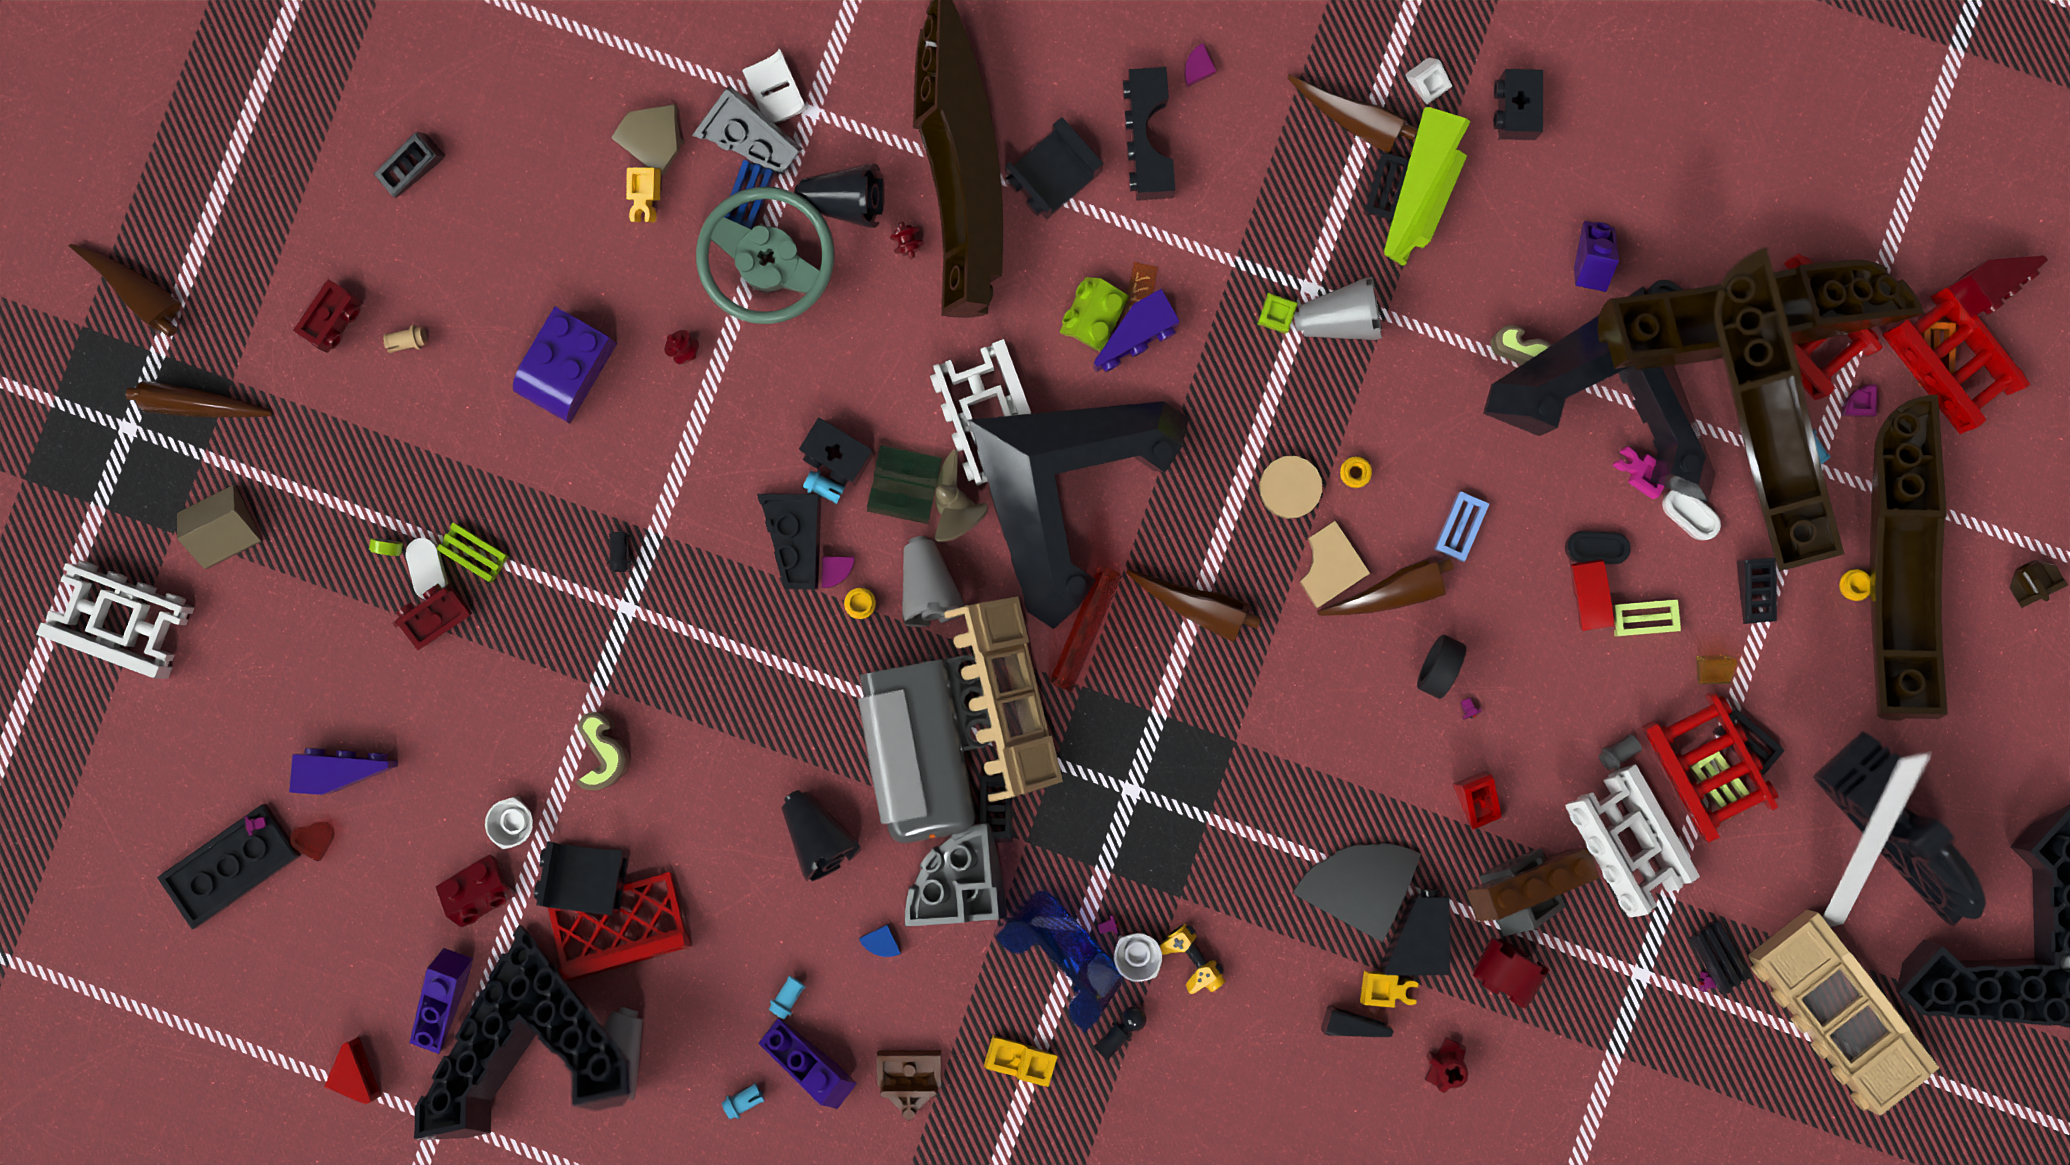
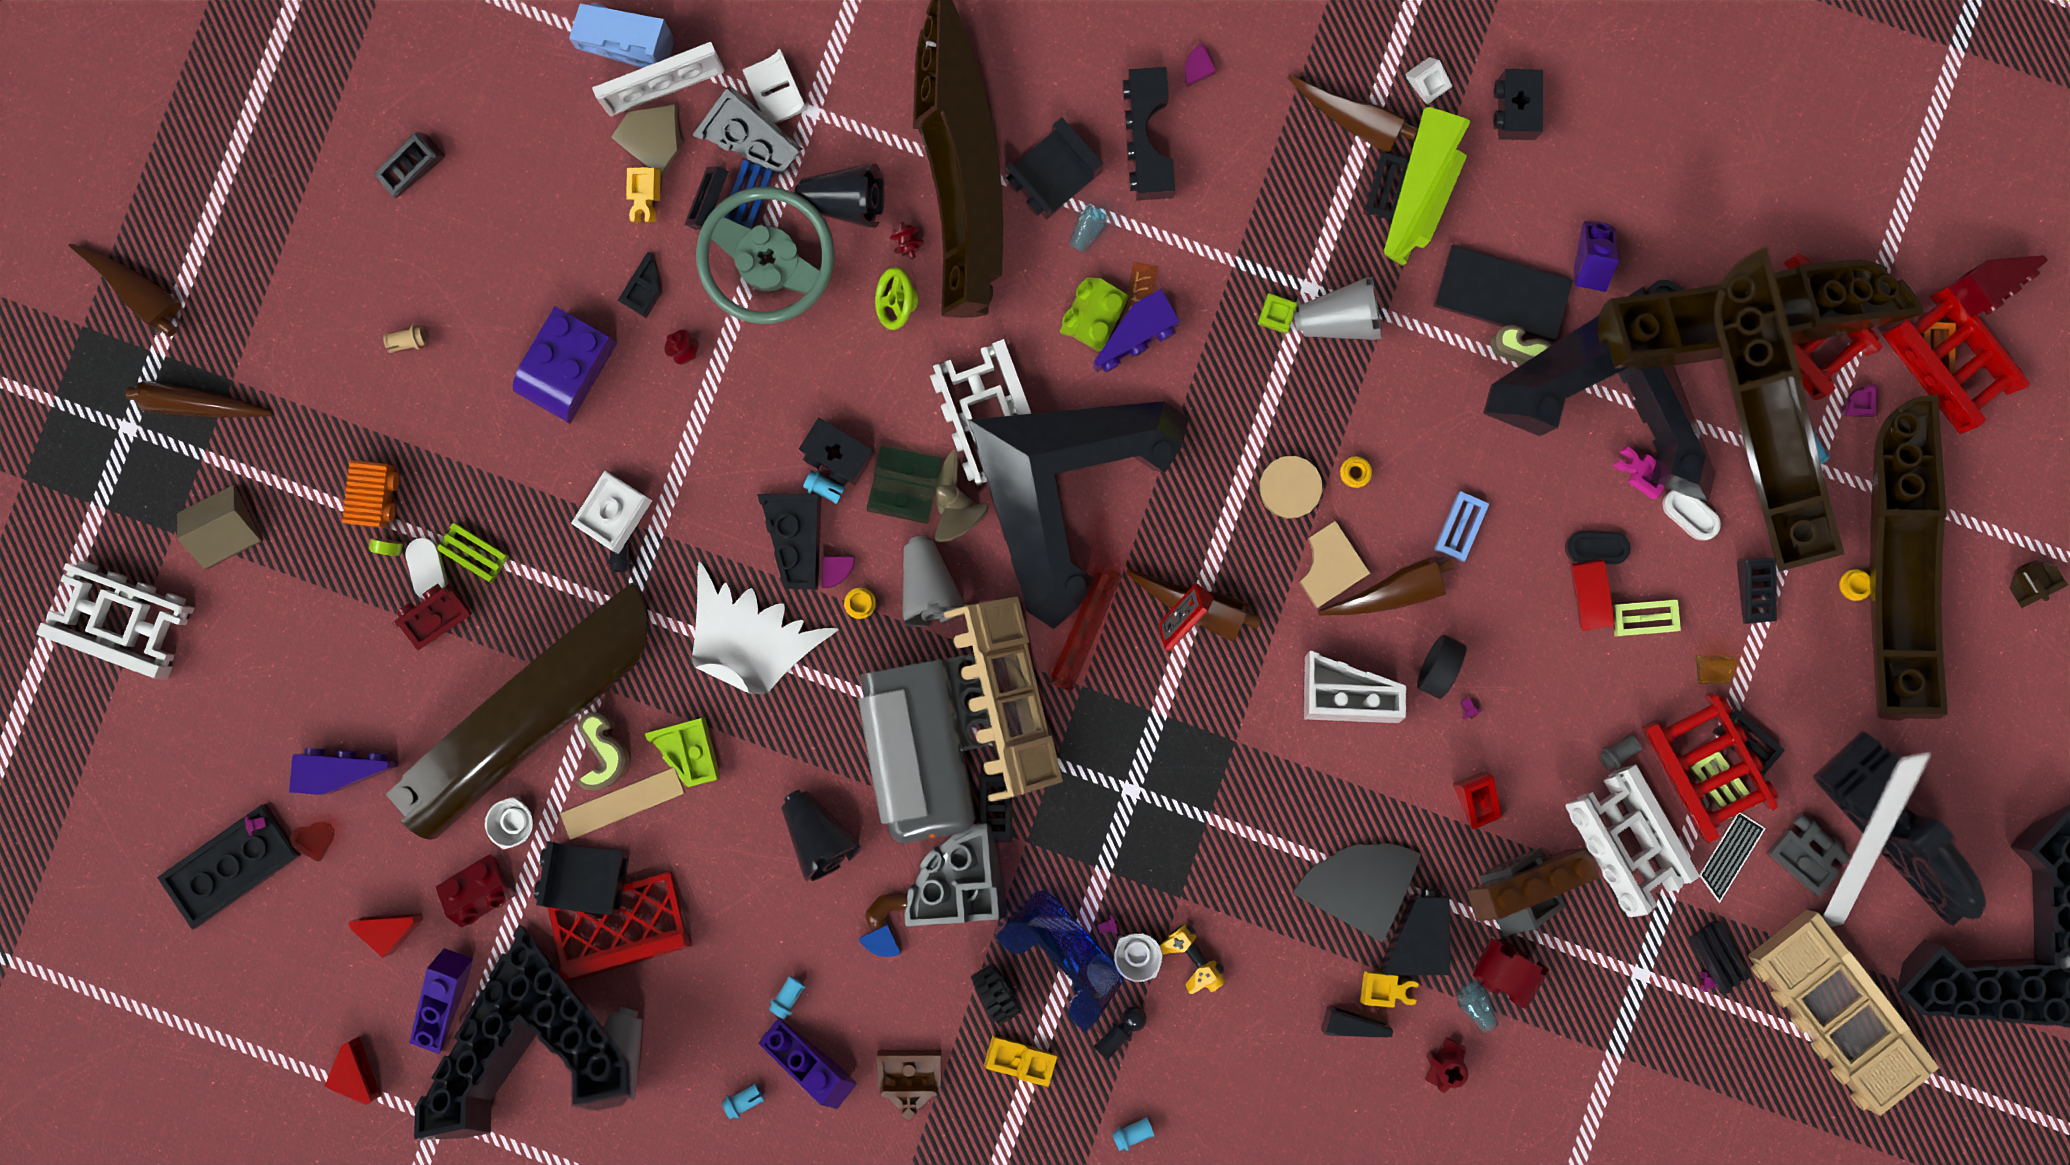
dark red bracket [293,279,363,353] -> none
none -> orange brick [342,460,399,529]
none -> red slope [349,914,423,958]
none -> dark brown slope [386,582,649,840]
none -> tan sticker [560,768,684,840]
none -> light blue wedge [569,3,675,68]
none -> white tile [571,471,652,554]
none -> white tile [592,42,725,116]
none -> black tile [618,252,662,318]
none -> lime wing [645,717,721,787]
none -> black tile [684,166,729,230]
none -> white piece [692,562,839,694]
none -> reddish brown arm [865,894,907,929]
none -> lime piece [875,267,918,330]
none -> black tyre [971,962,1022,1026]
none -> clear light blue cone [1068,204,1109,253]
none -> medium azure pin [1112,1117,1155,1152]
none -> red slope [1159,583,1214,651]
none -> white wedge [1304,650,1406,723]
none -> black tile [1433,245,1573,342]
none -> clear light blue cone [1456,983,1498,1033]
none -> sticker [1700,813,1766,903]
none -> dark grey plate [1766,813,1851,896]

